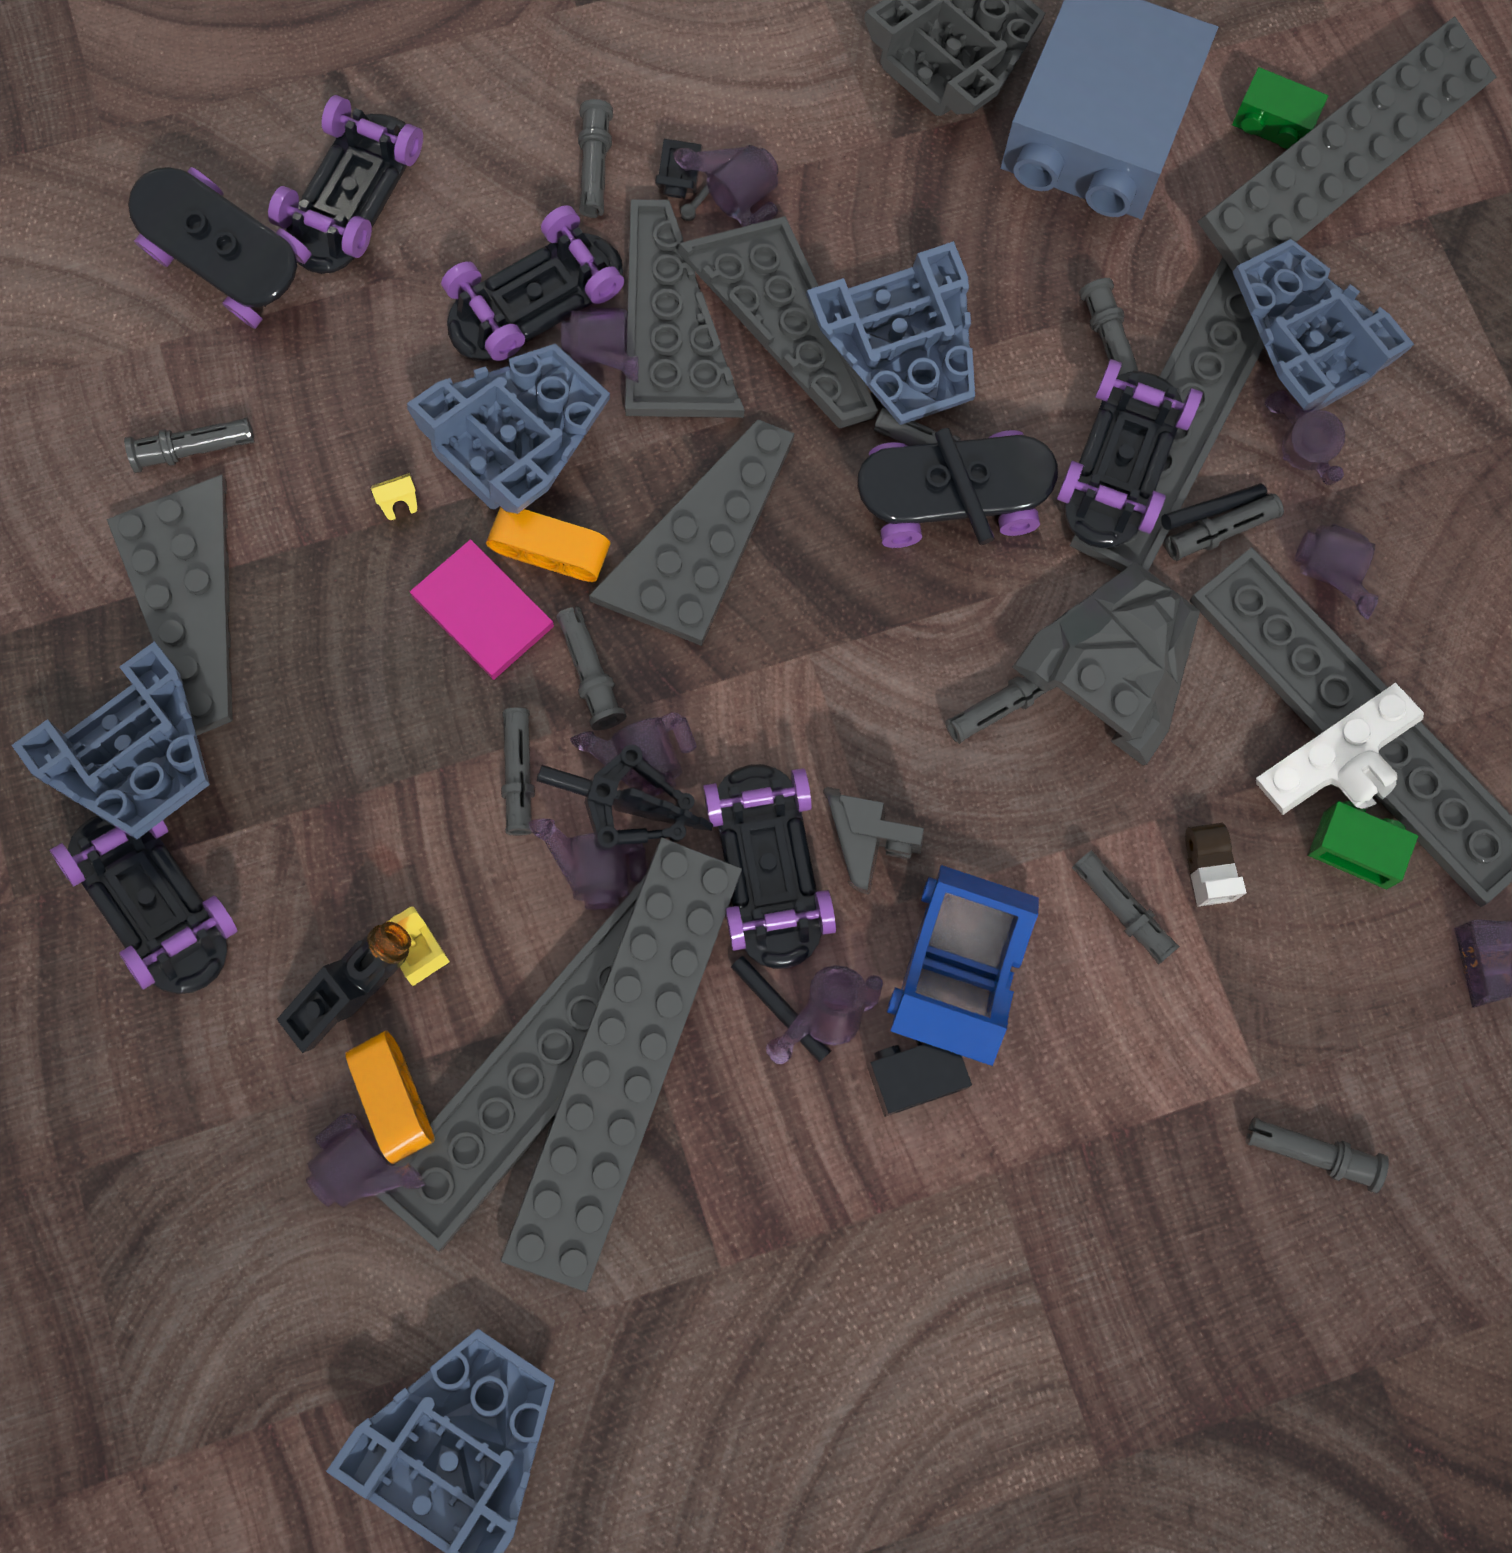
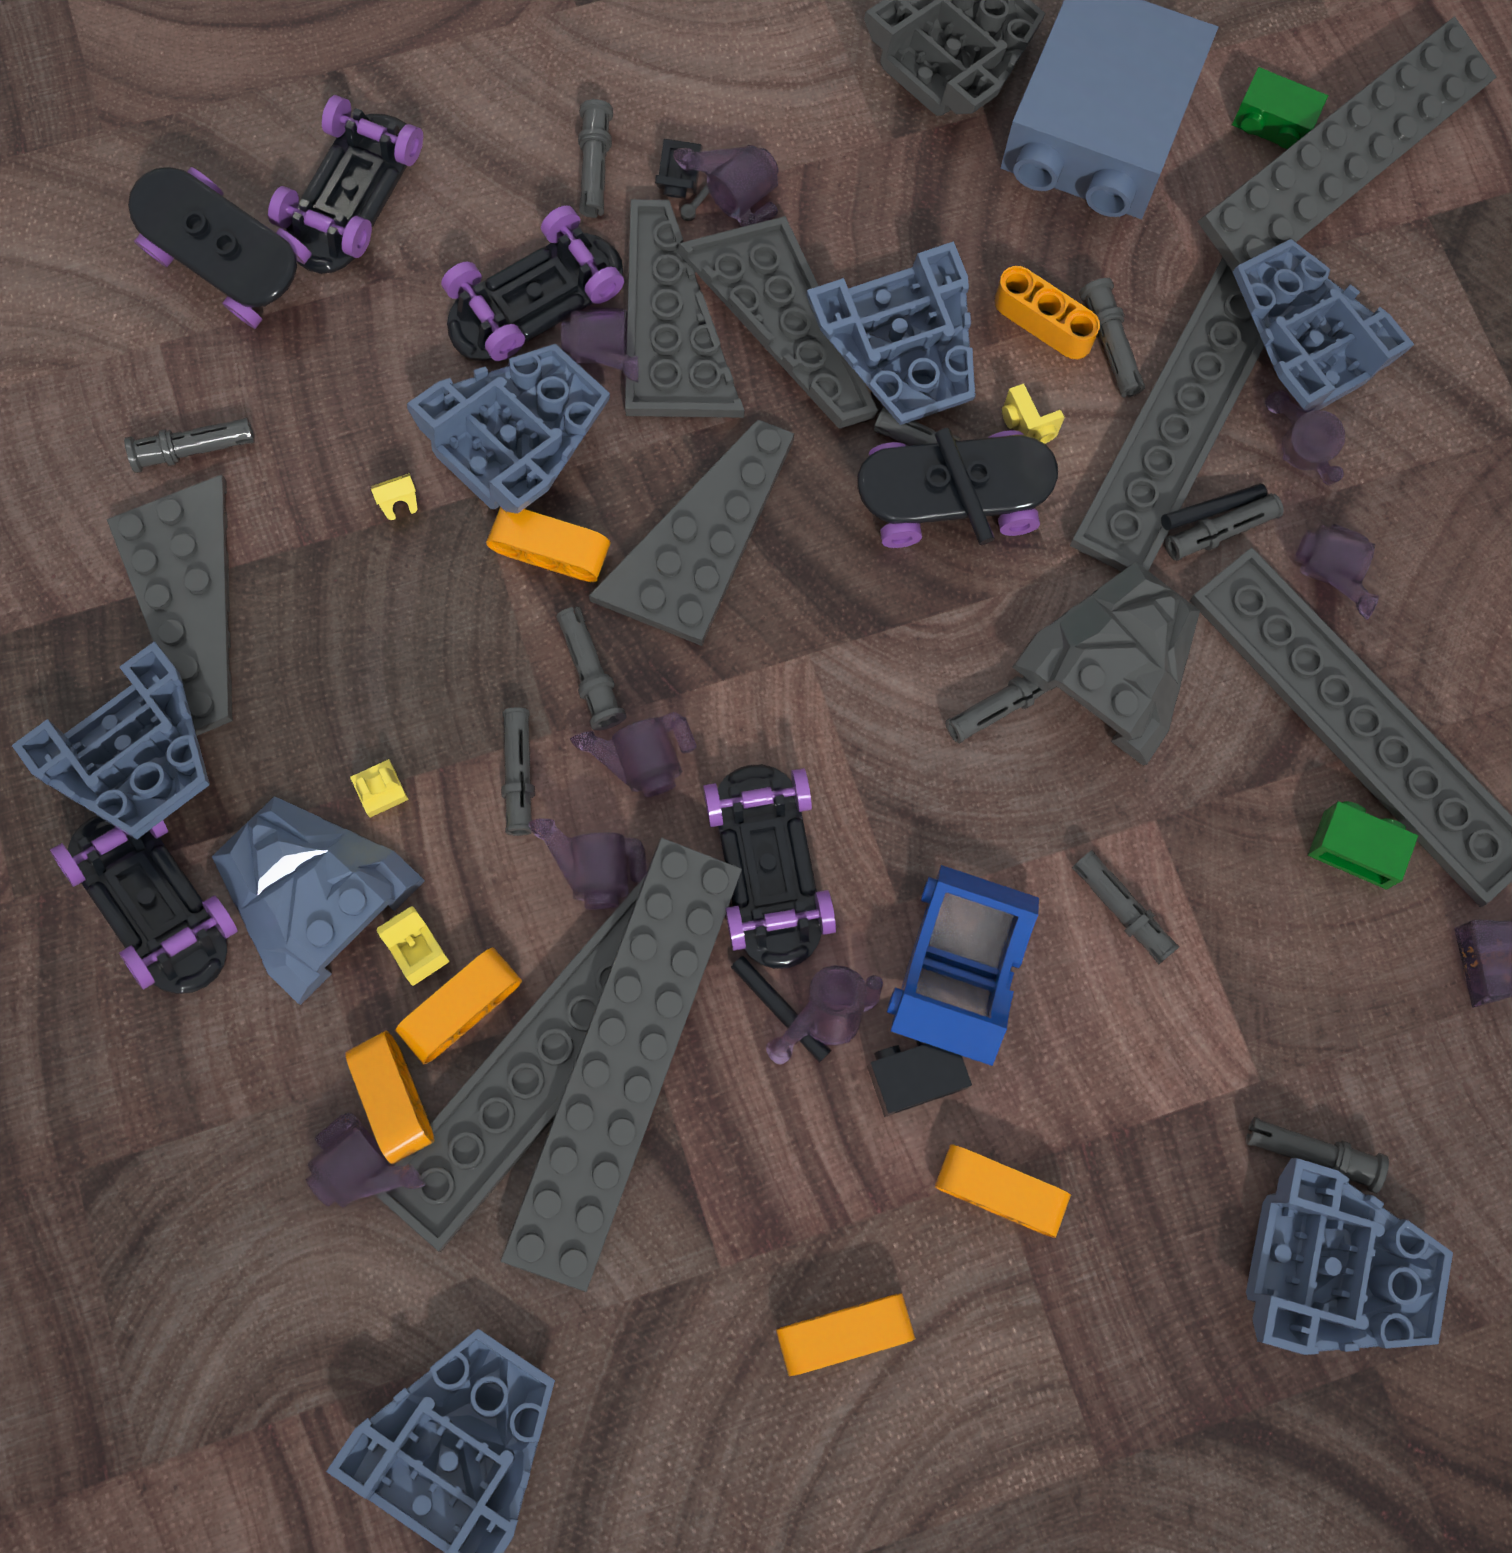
black plate [277,922,411,1053] -> none
dark pink tile [410,539,554,680] -> none
black bar [536,745,713,851] -> none
dark grey piece [823,787,924,894] -> none
black piece [1056,359,1203,548] -> none
leg [1185,823,1247,907] -> none
white plate [1256,683,1424,815] -> none
none -> sand blue wedge [212,796,425,1005]
none -> light yellow tile [350,759,409,818]
none -> light orange beam [395,947,522,1064]
none -> light orange beam [776,1293,916,1376]
none -> light orange beam [934,1144,1071,1238]
none -> light orange beam [994,266,1100,359]
none -> light yellow bracket [1002,383,1065,444]
none -> sand blue wedge [1246,1158,1453,1355]

